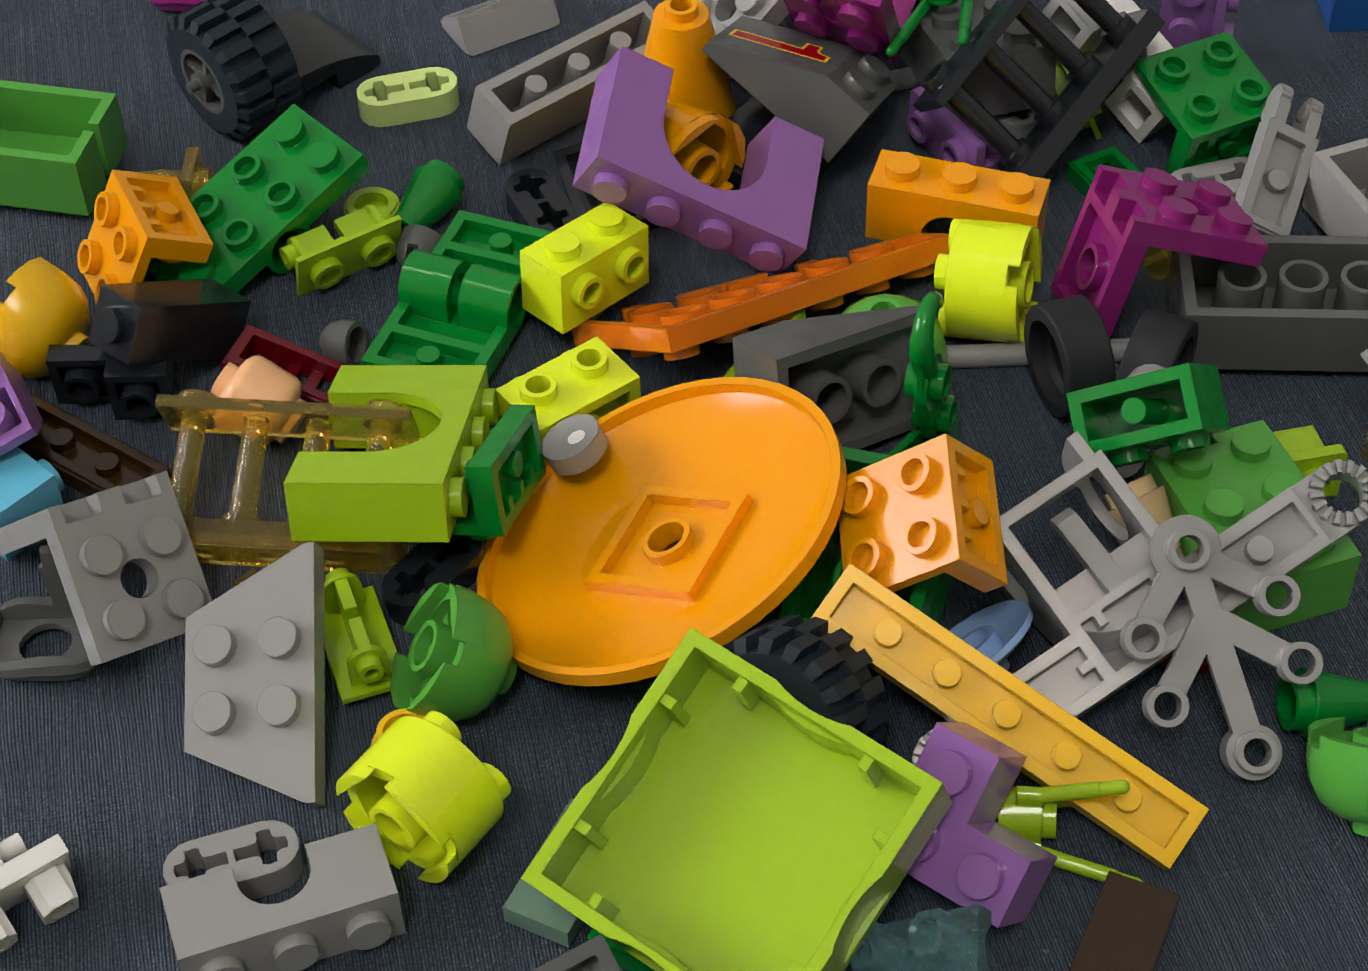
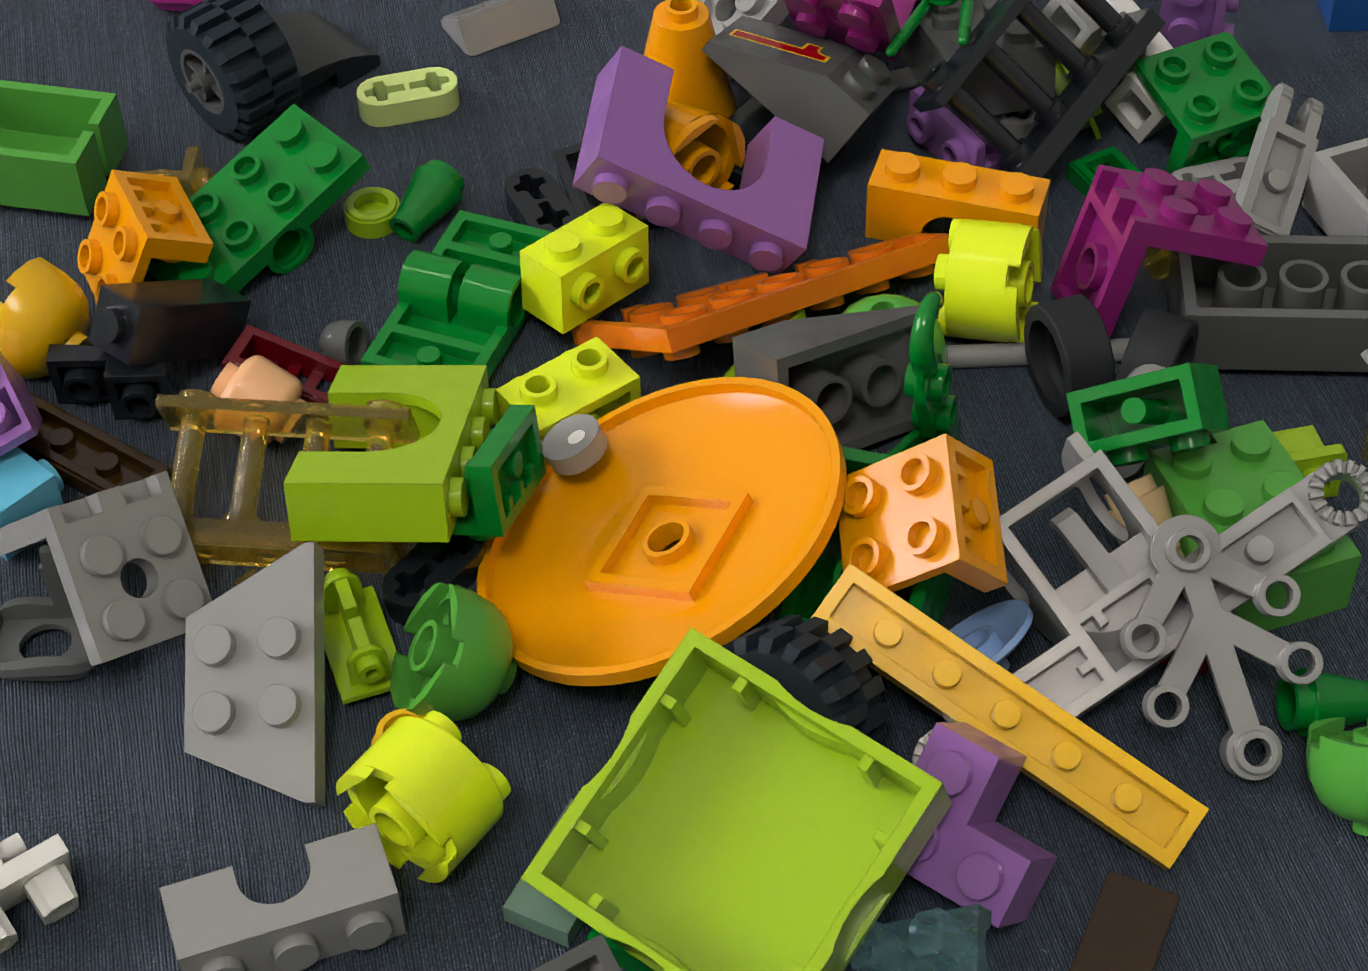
light grey beam [163,820,304,900] -> none
lime hinge [279,204,402,297] -> none
dark grey hinge [396,225,442,267] -> none
light grey brick [466,1,654,166] -> none
lime plant [998,780,1143,883] -> none

